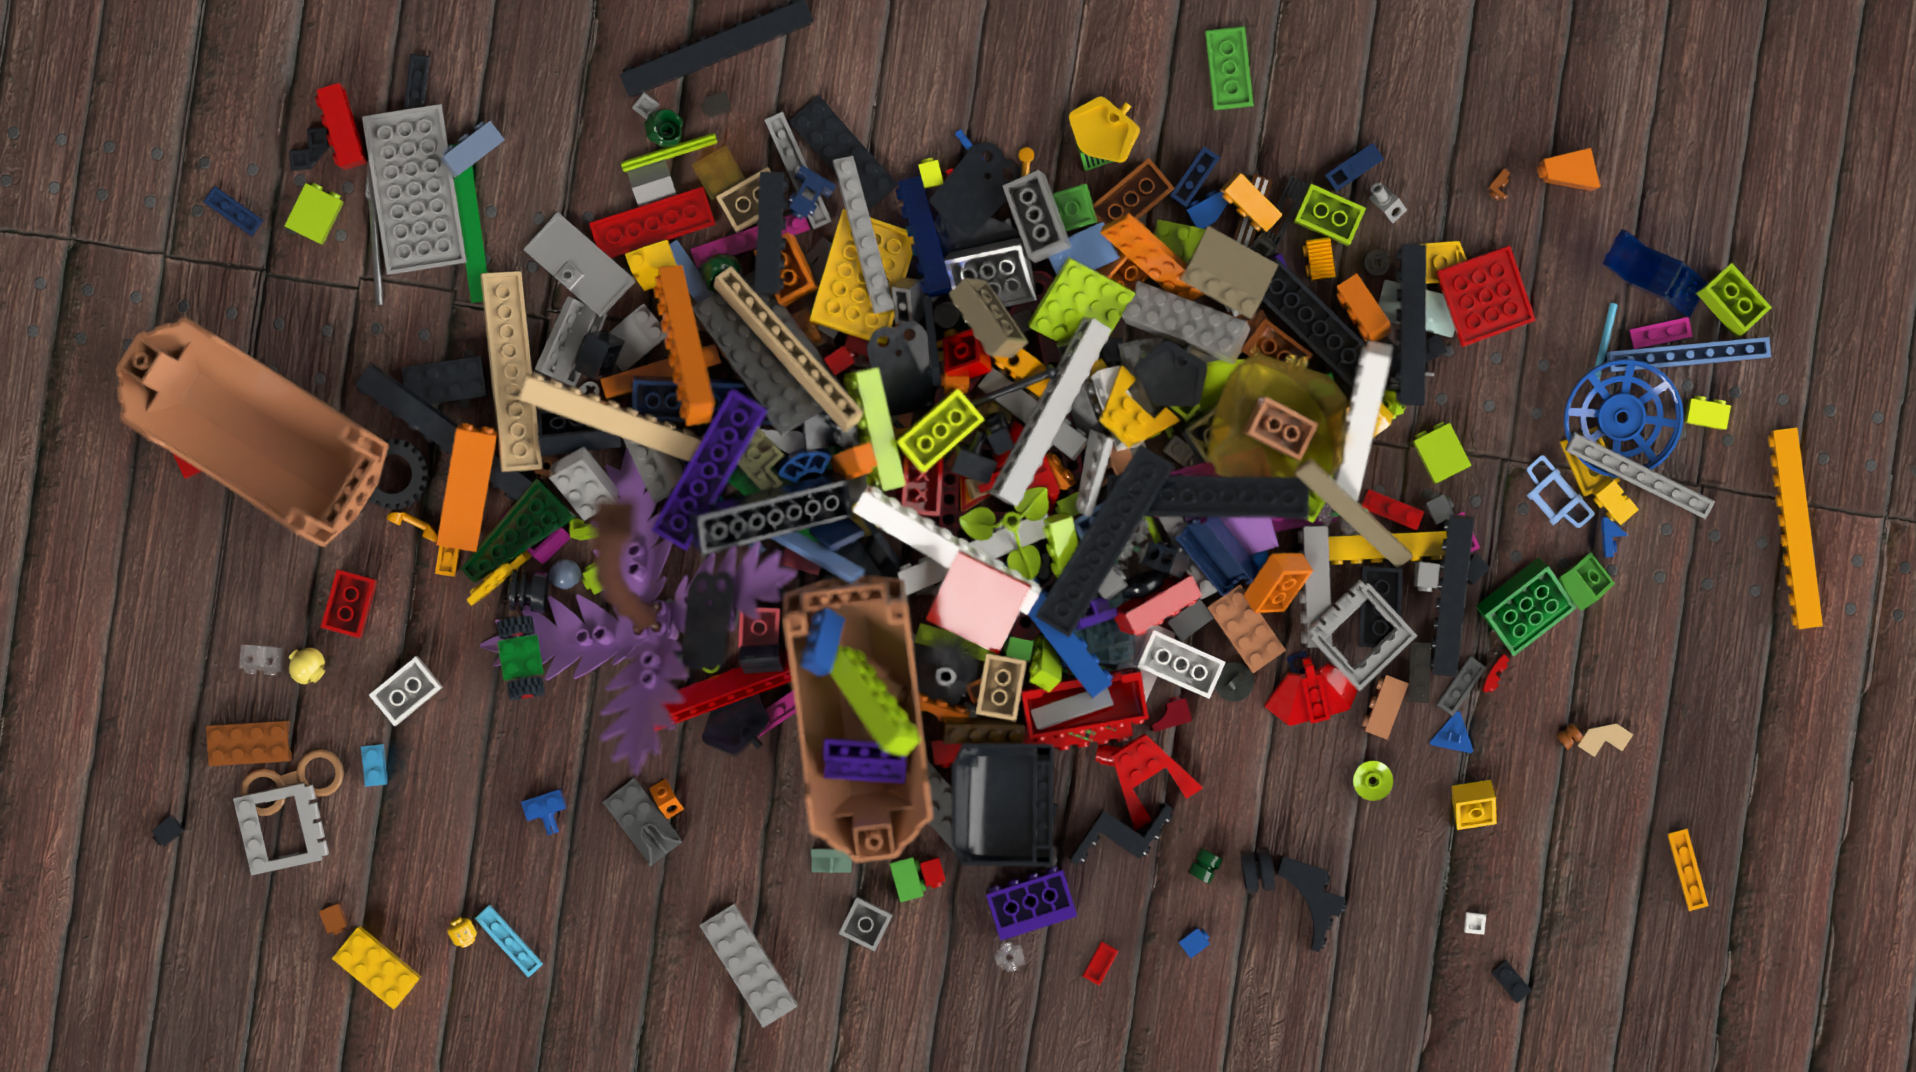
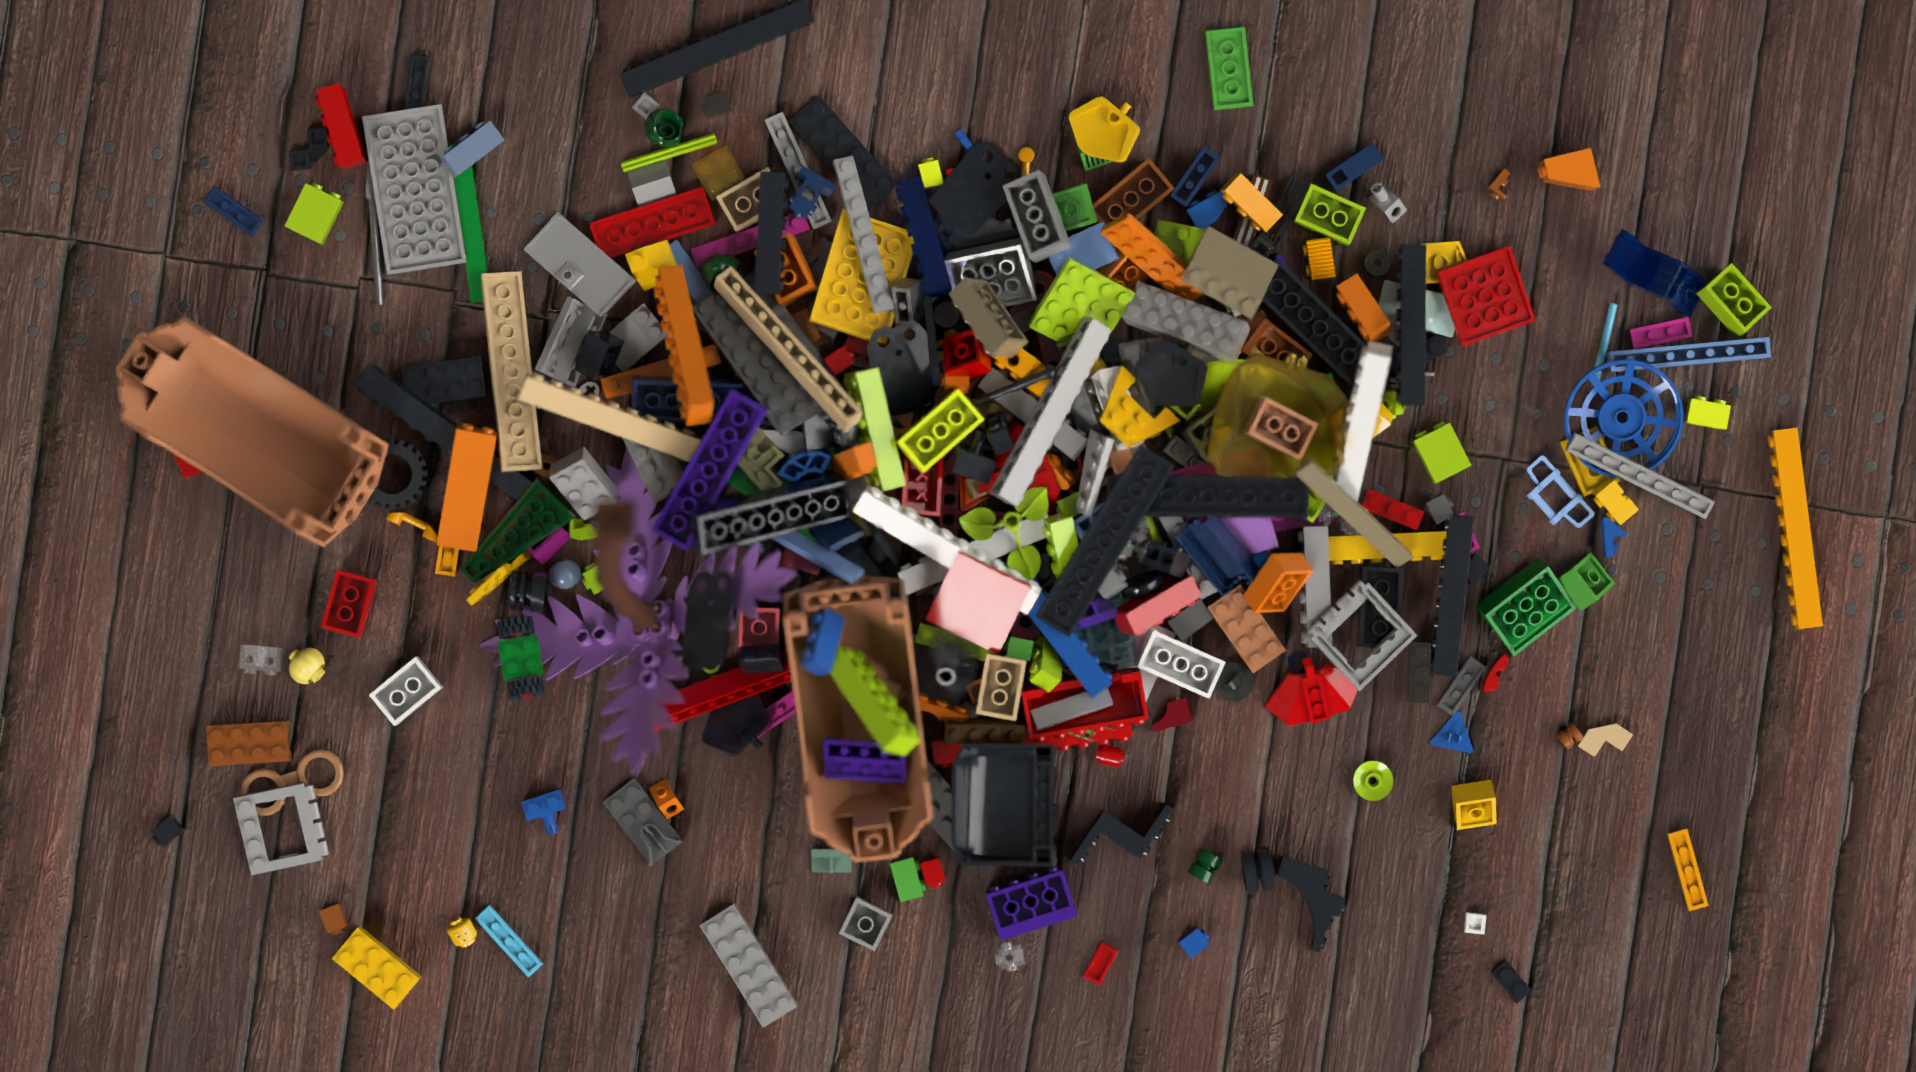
dark azure brick [361,744,388,787] -> none
black brick [537,402,621,456] -> none
red wing [1111,733,1203,831] -> none
nougat brick [1362,675,1409,740] -> none
light grey brick [1413,562,1440,592] -> none

